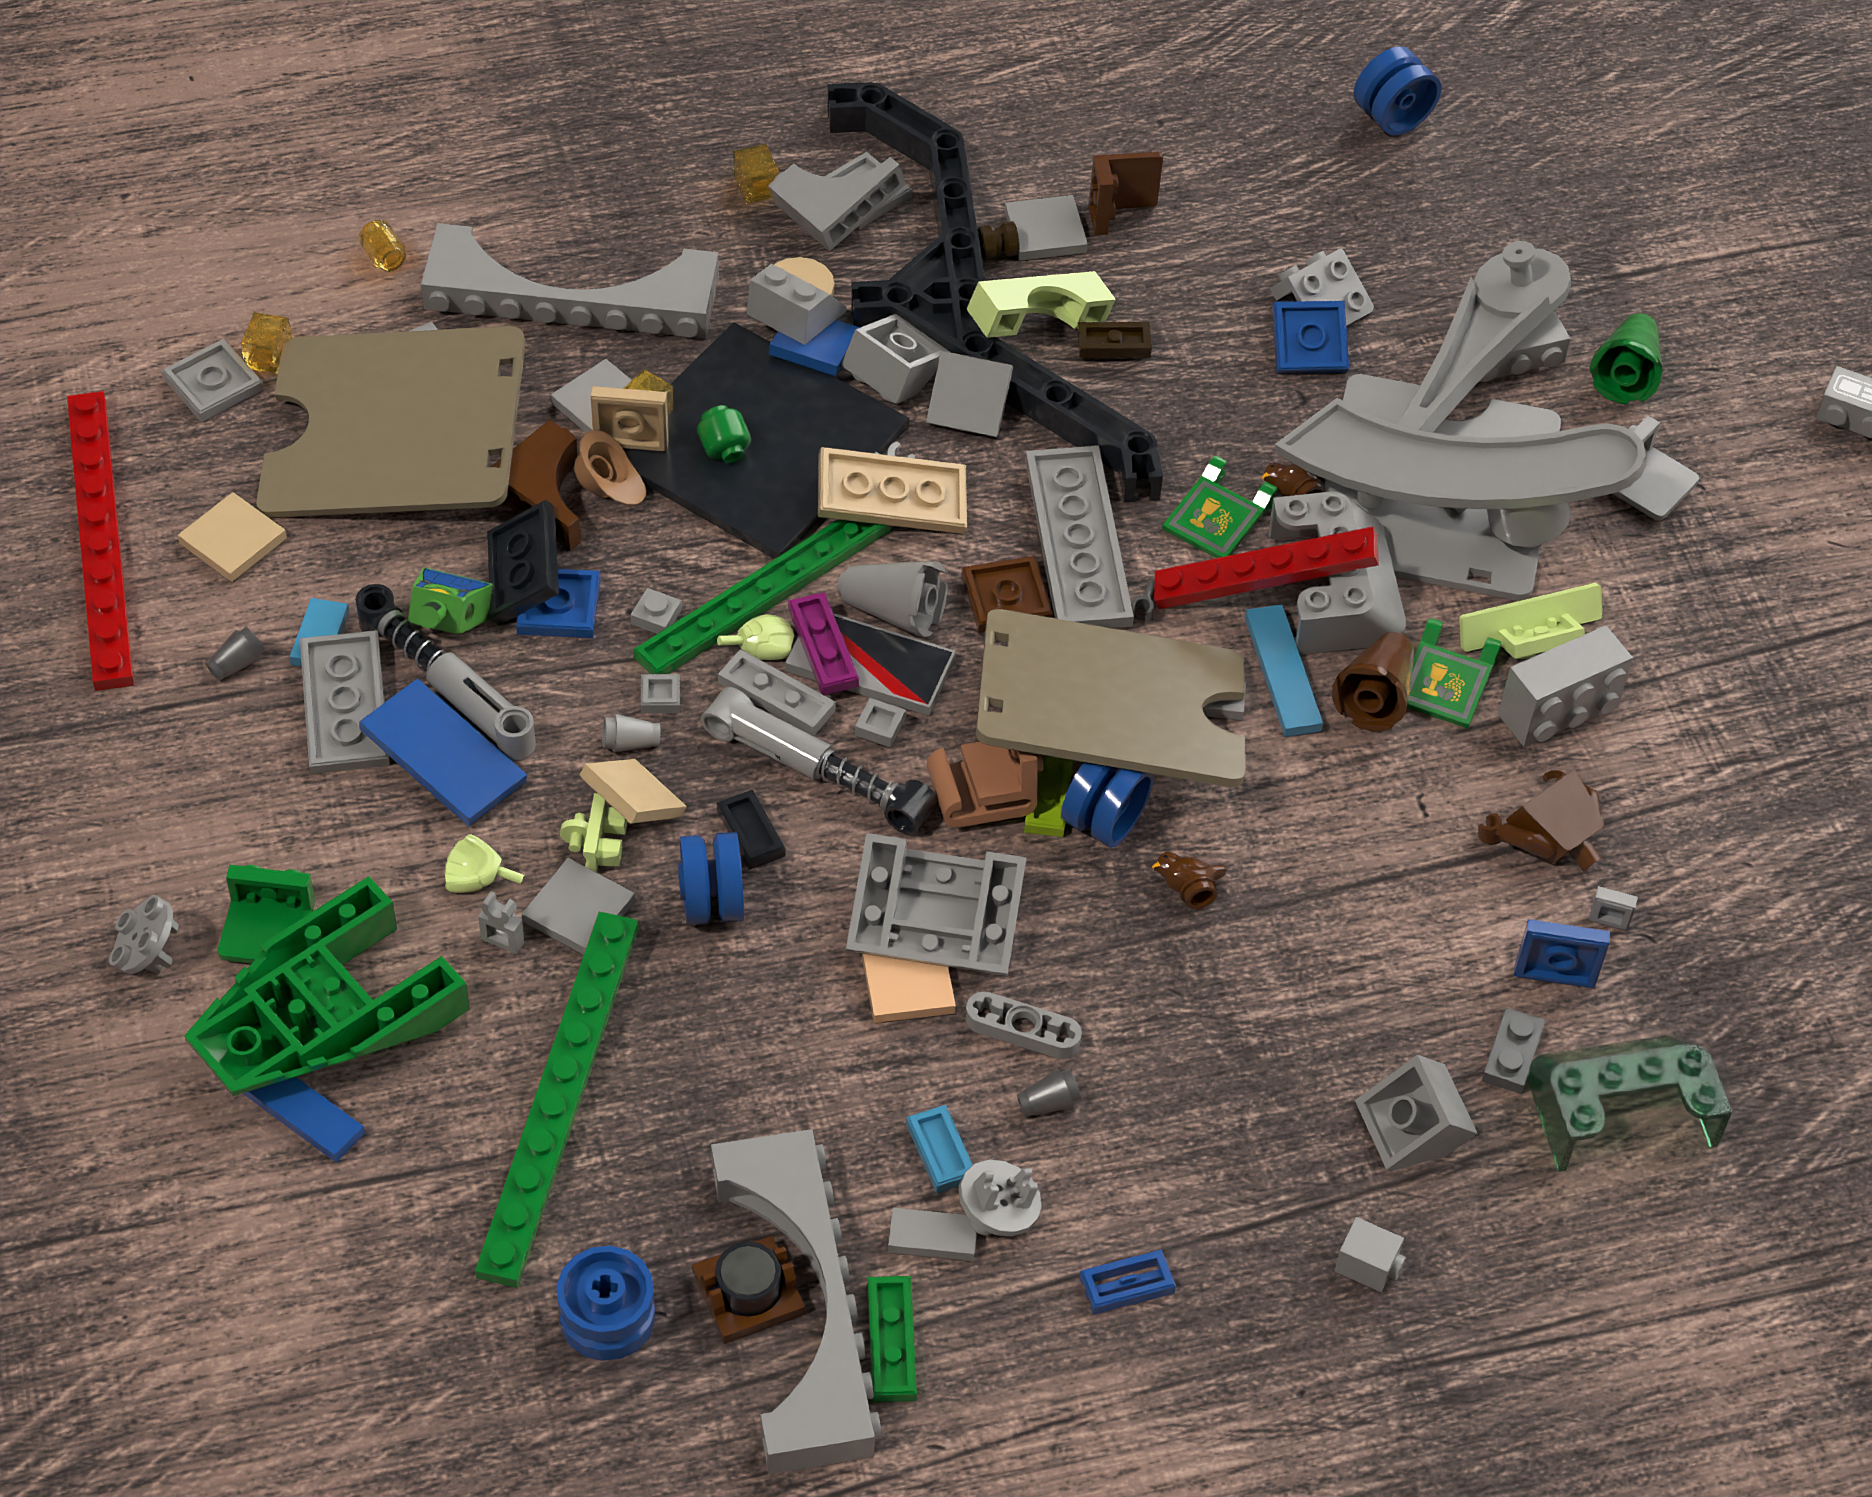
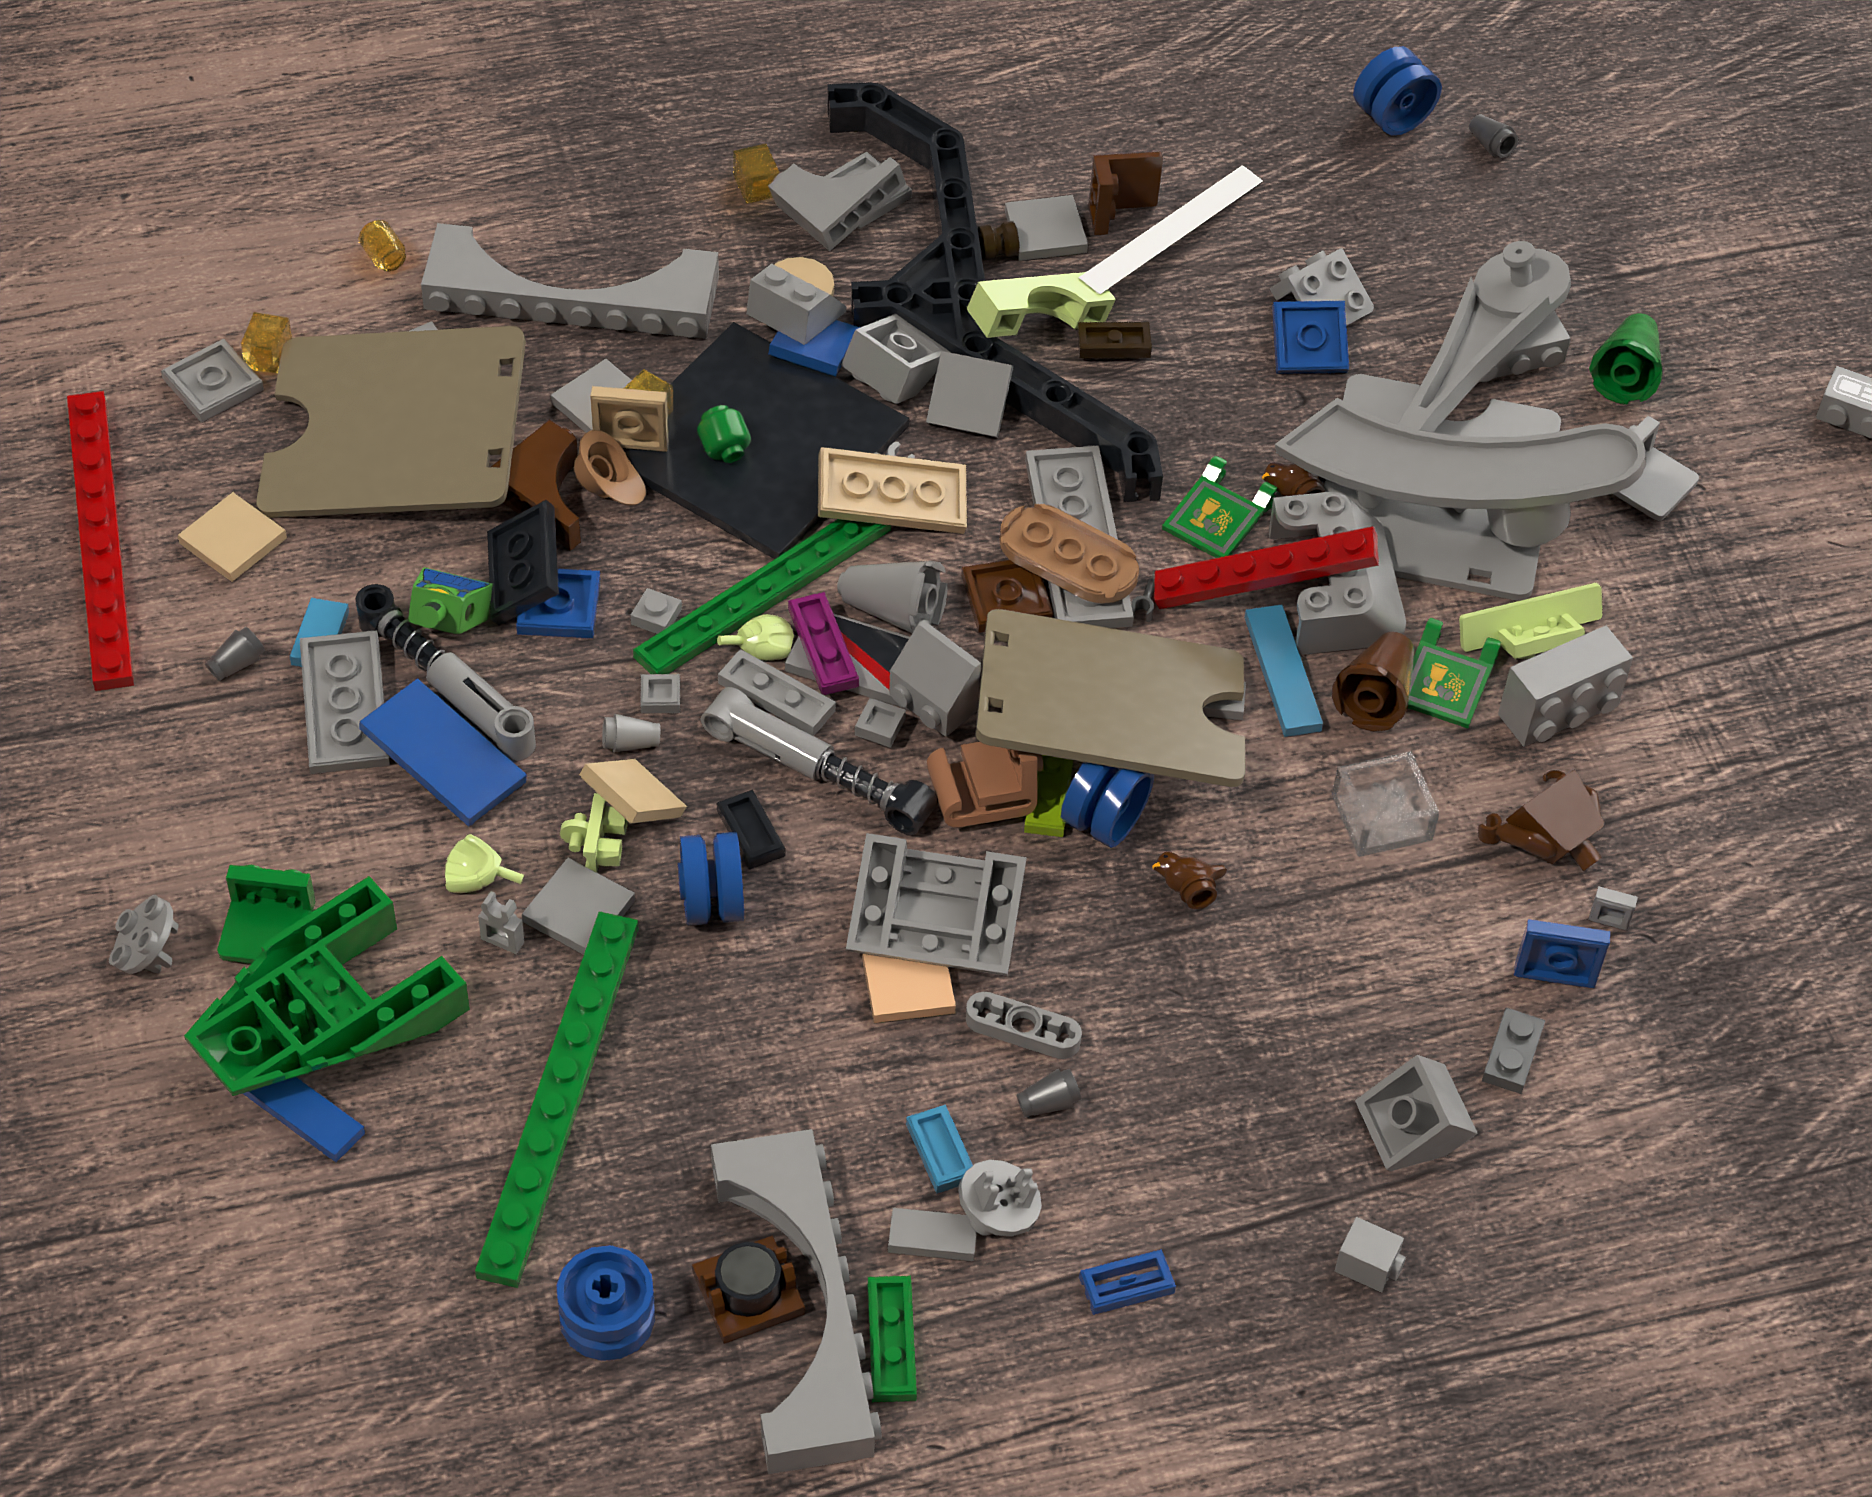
clear green windscreen [1527,1035,1732,1172] -> none
none -> light grey slope [889,620,981,737]
none -> medium nougat tile [999,504,1139,603]
none -> white sticker [1079,165,1263,294]
none -> clear brick [1332,751,1440,857]
none -> flat silver cone [1469,114,1518,158]

